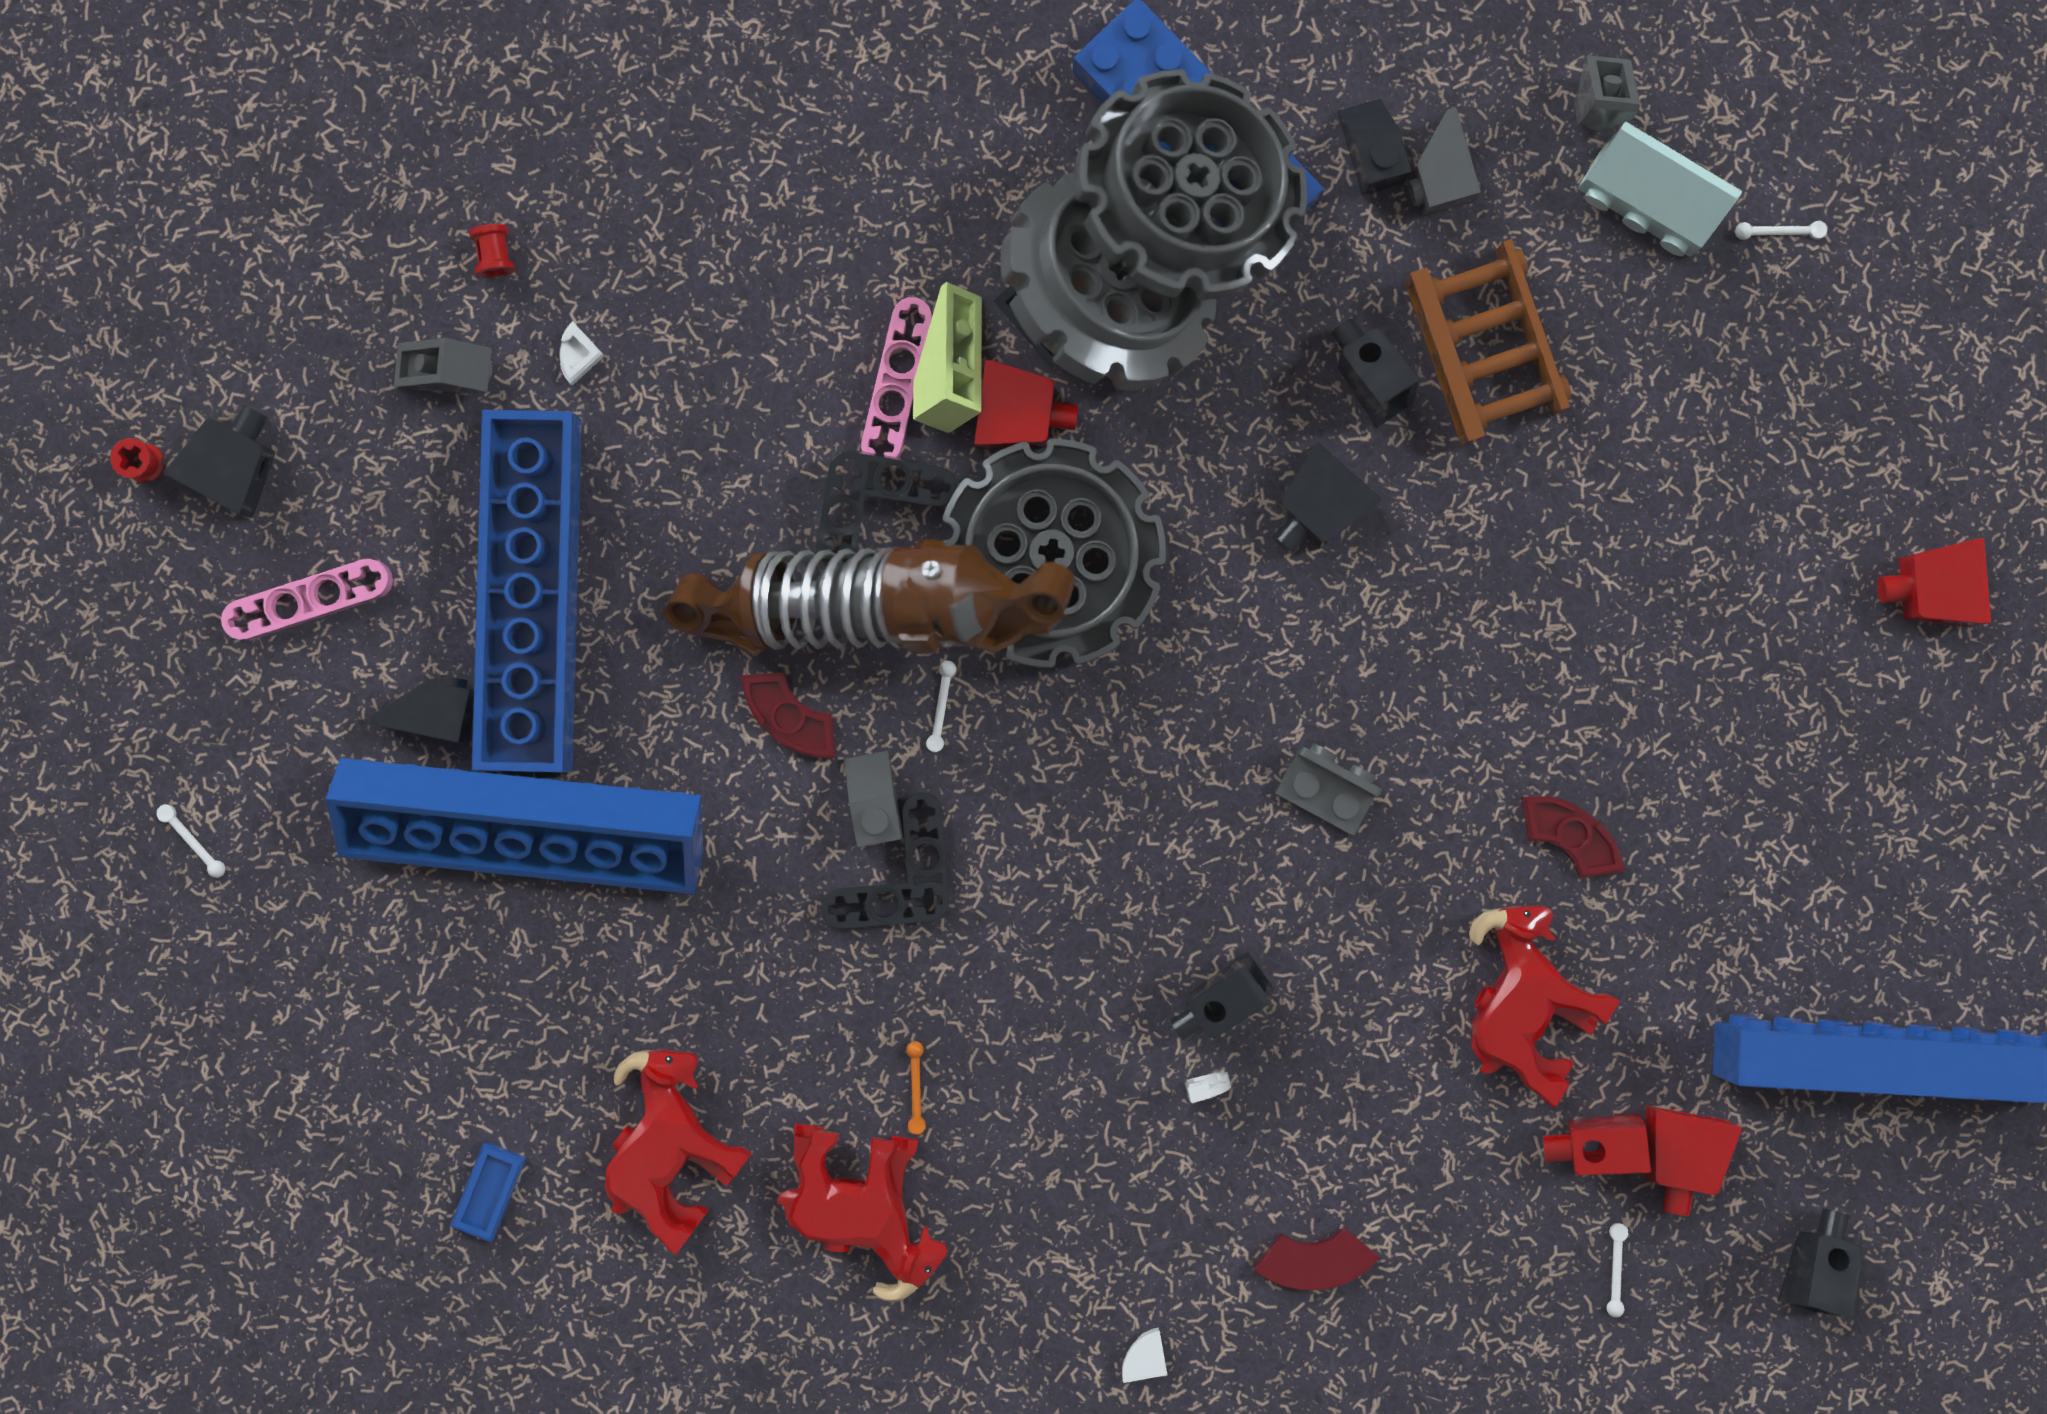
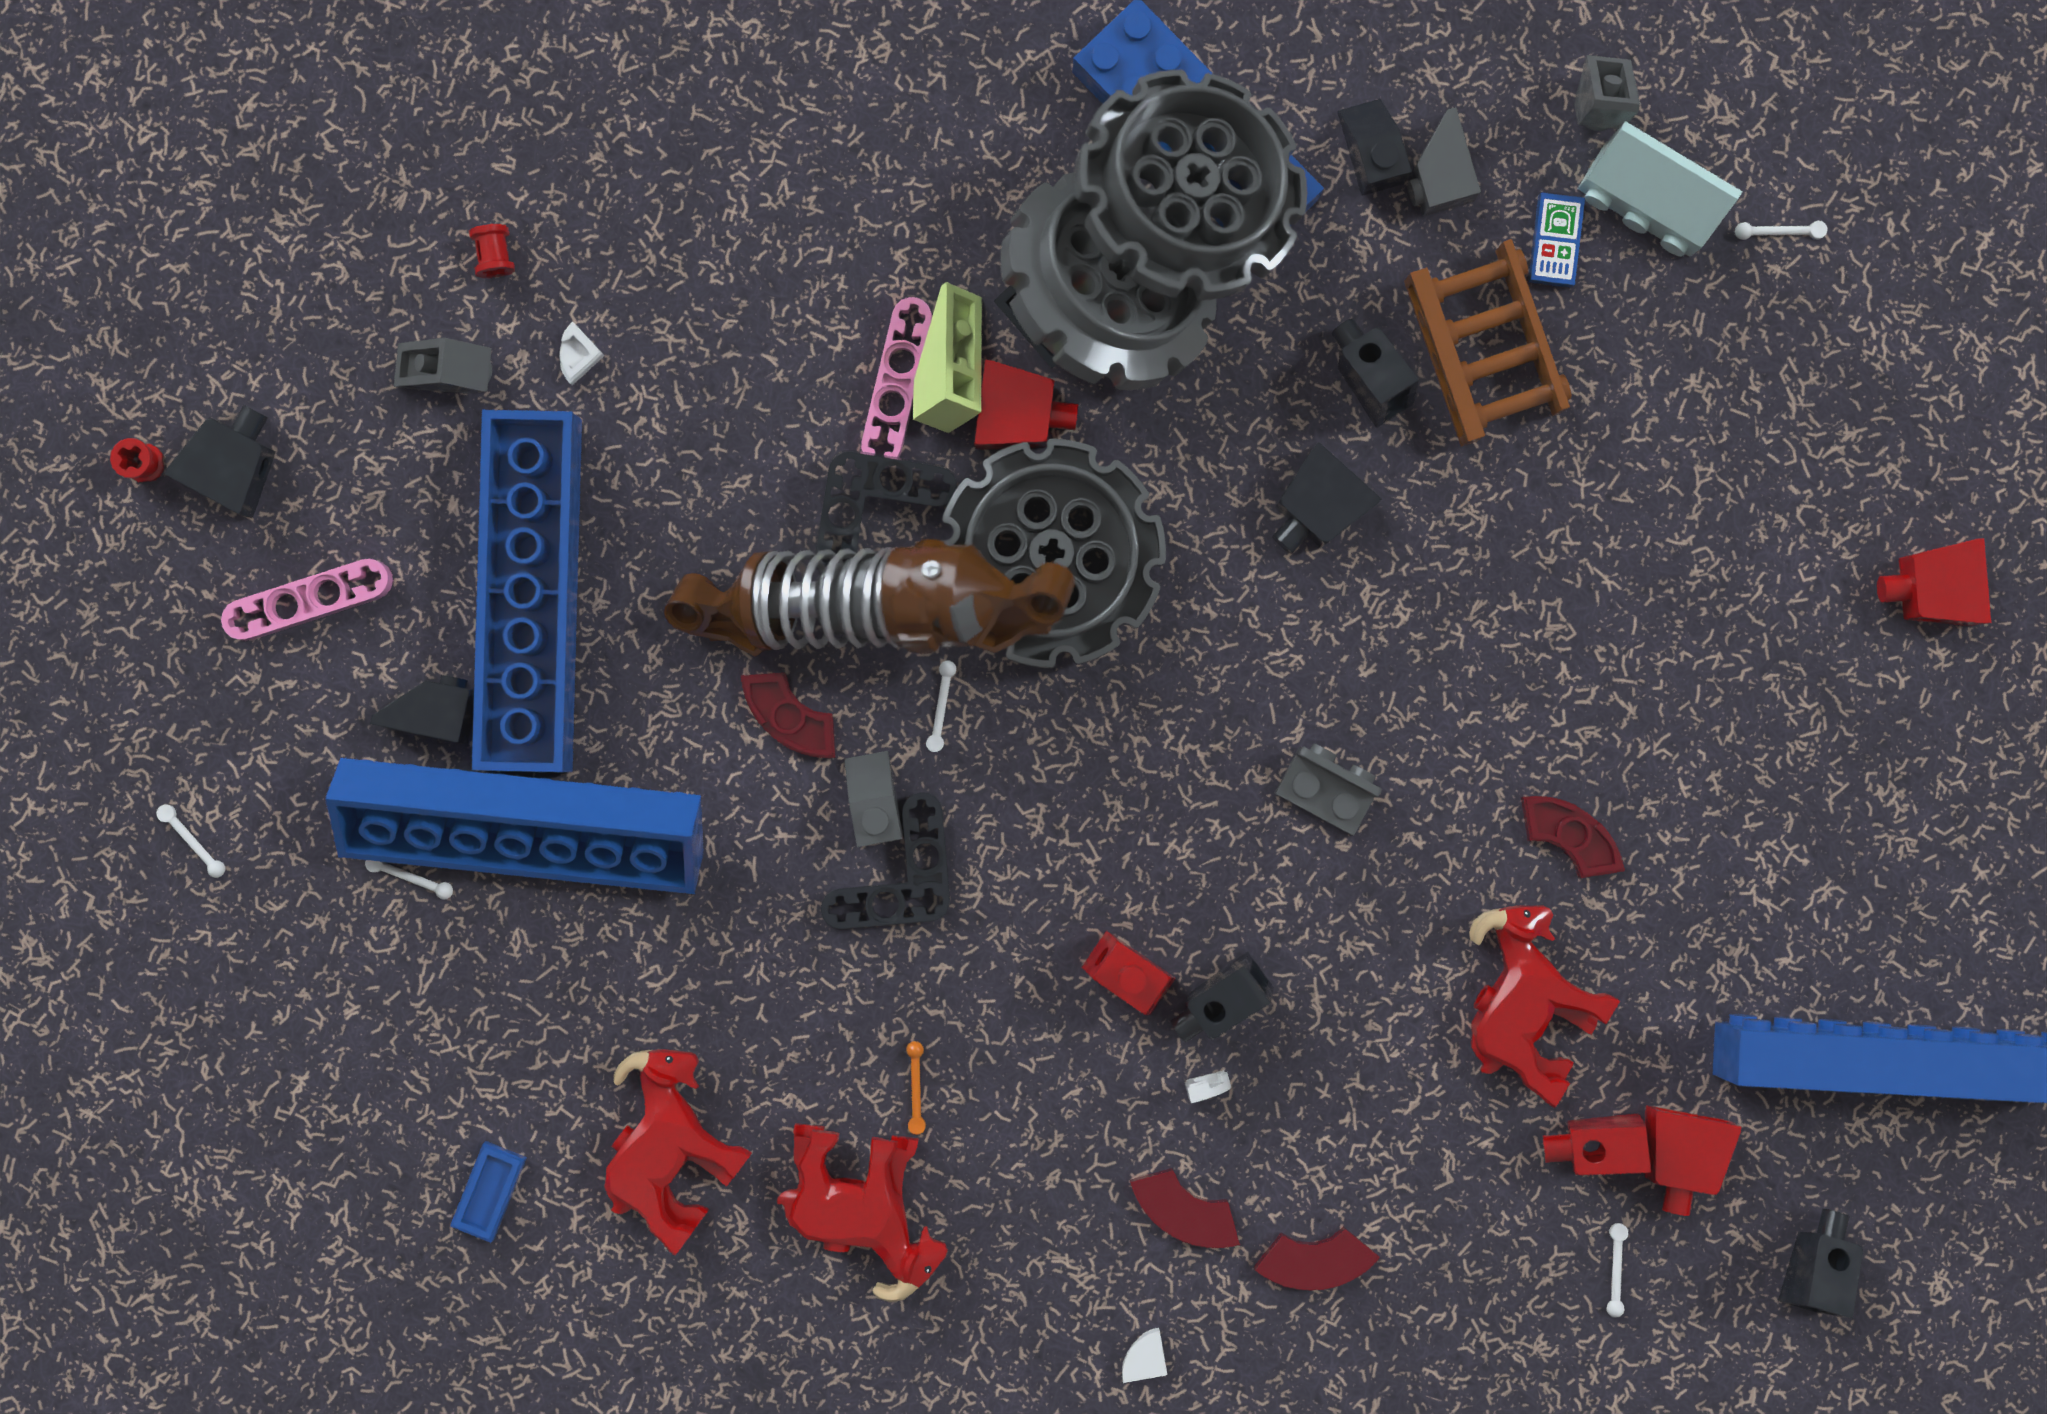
none -> white hinge [365,860,453,900]
none -> red torso [1082,930,1176,1015]
none -> dark red tile [1130,1168,1240,1248]
none -> tile [1528,192,1585,288]

